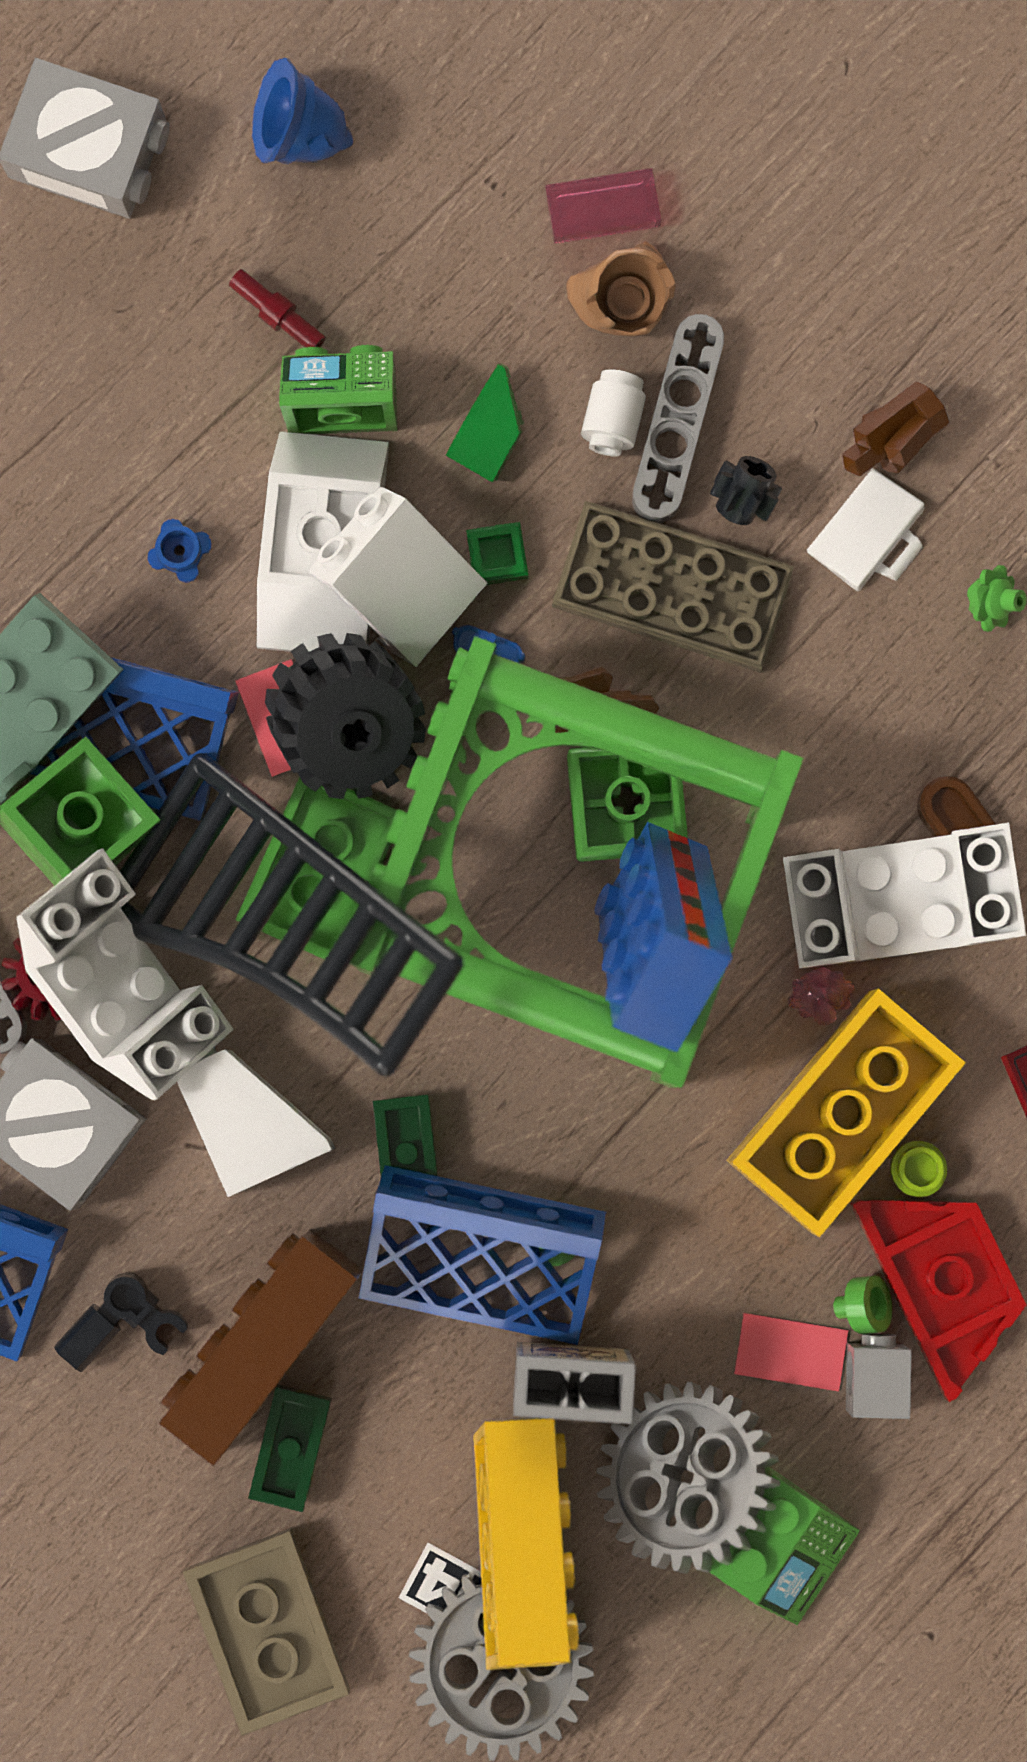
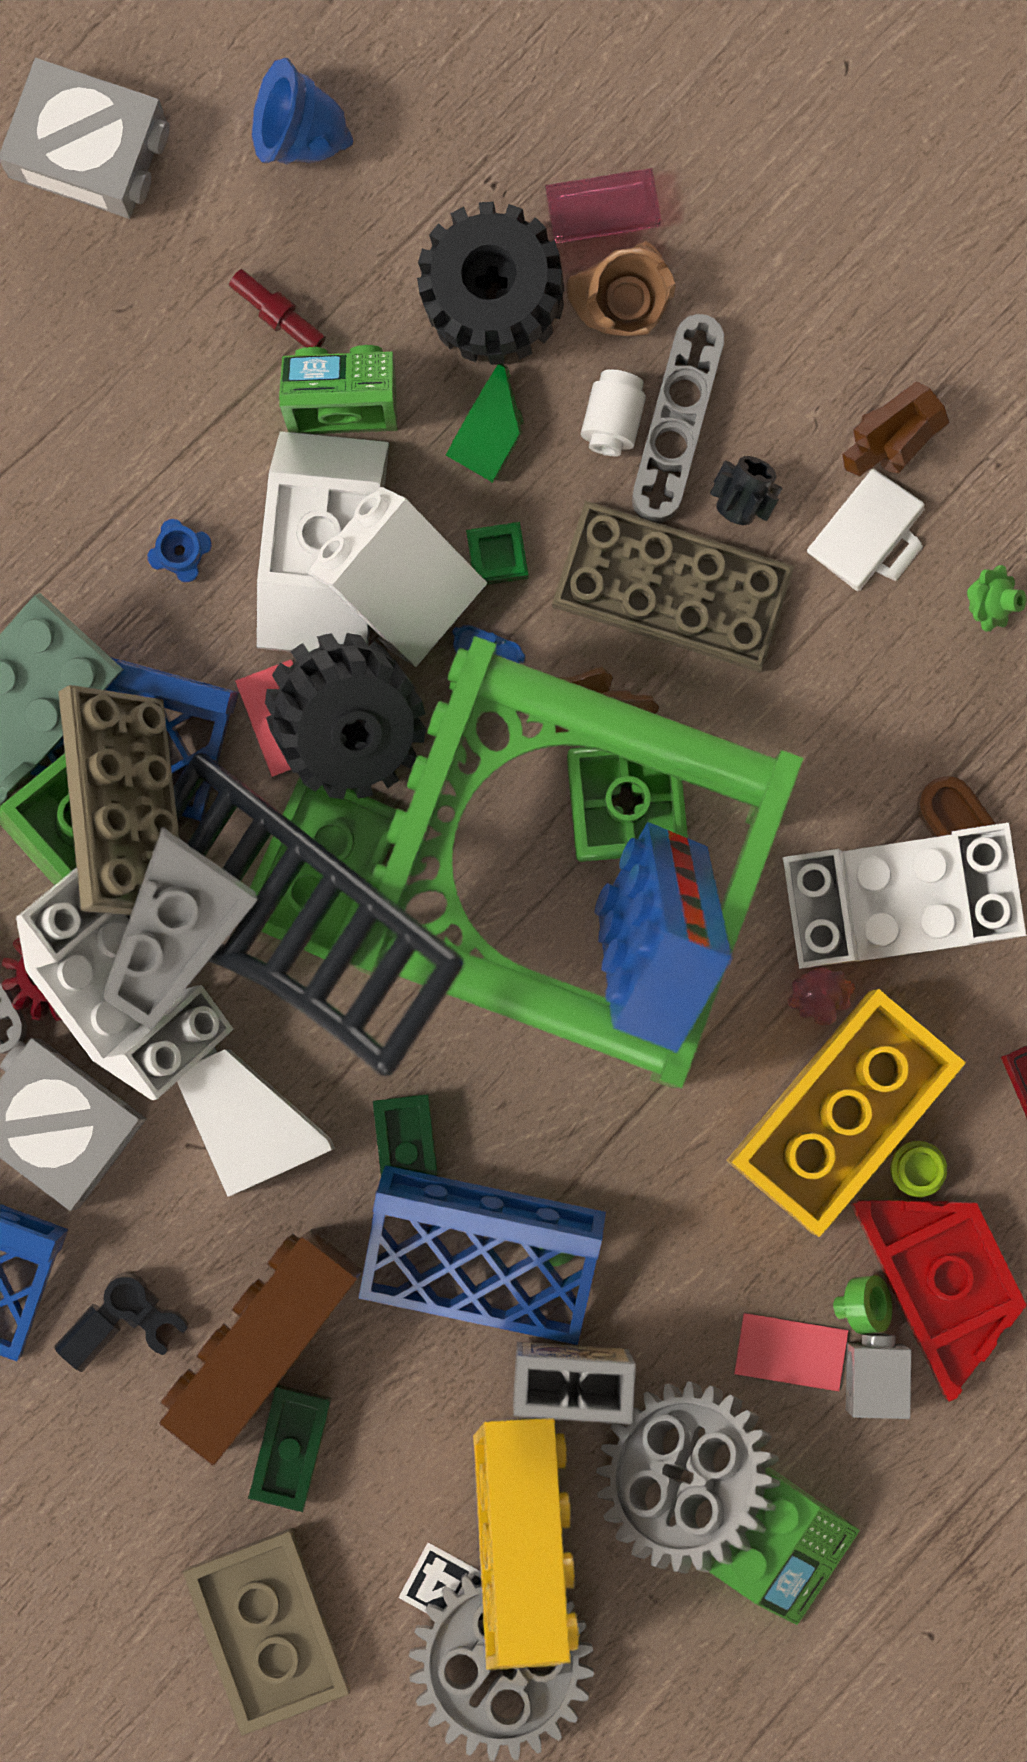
none -> dark tan tile [59,685,179,915]
none -> light grey wing [104,828,257,1030]
none -> black wheel [417,201,565,365]

